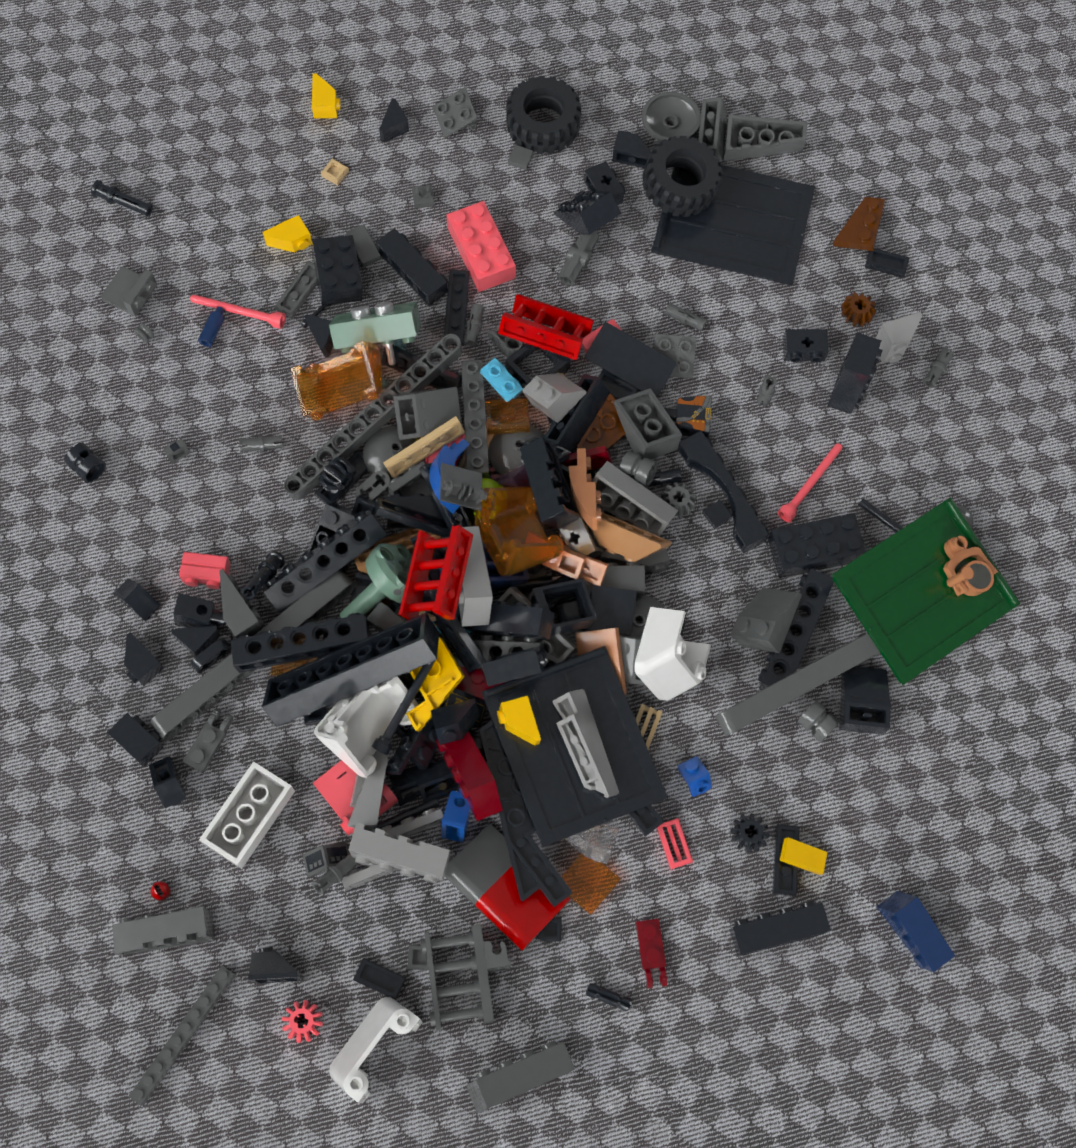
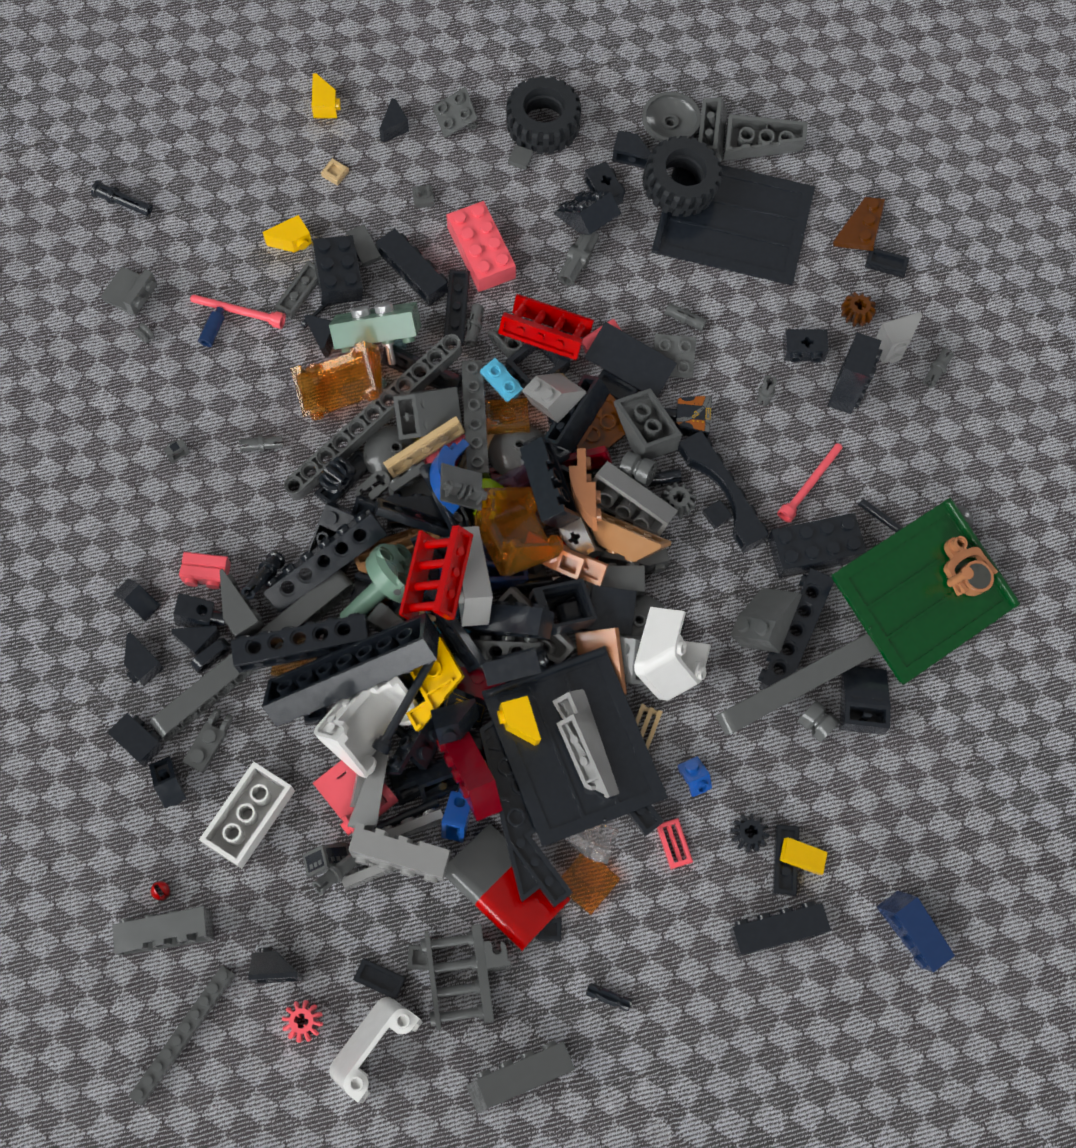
black wheel [64,443,106,483] -> none
dark red hinge [635,919,668,989] -> none

